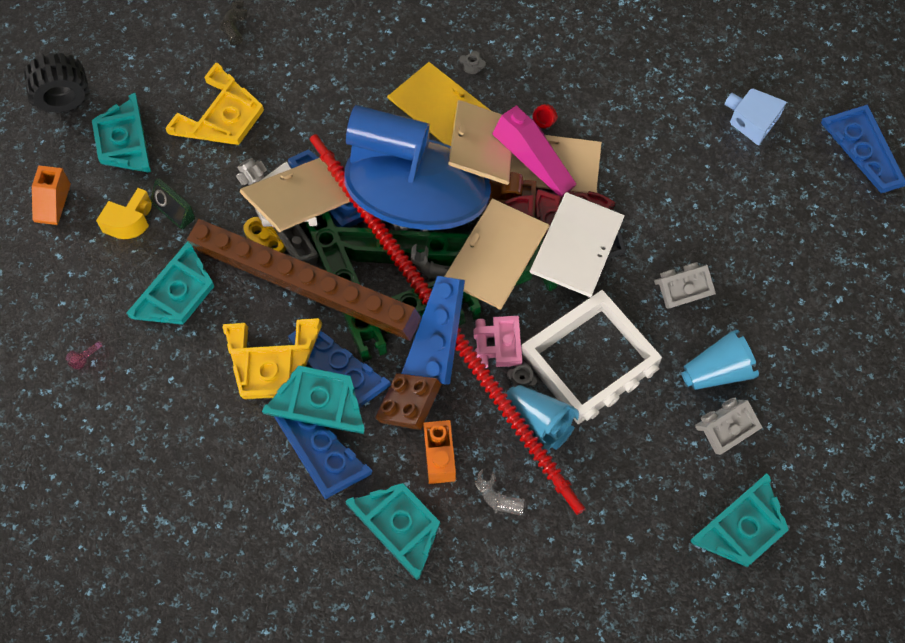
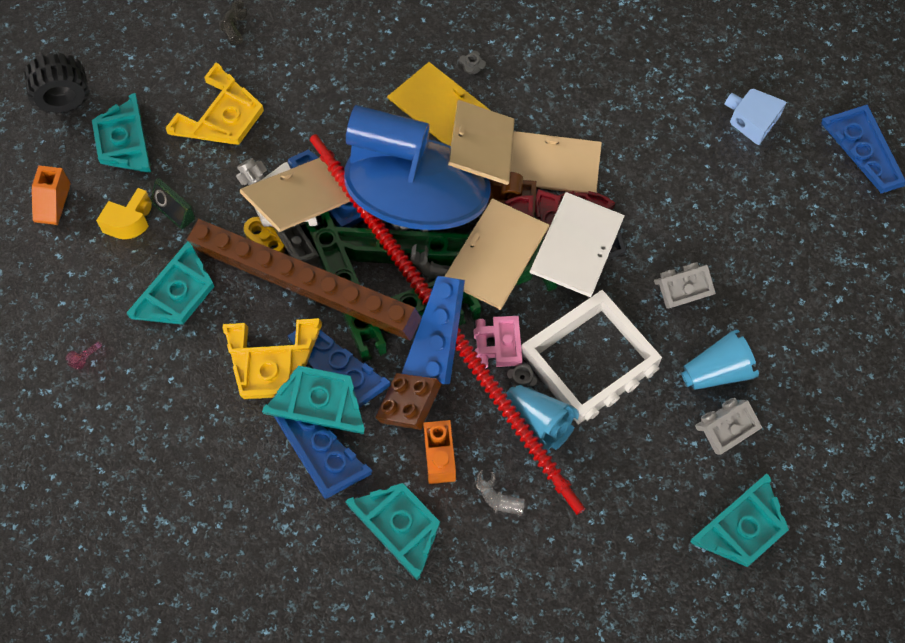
dark pink wedge [492,106,576,197] -> none
red tile [533,104,558,128] -> none

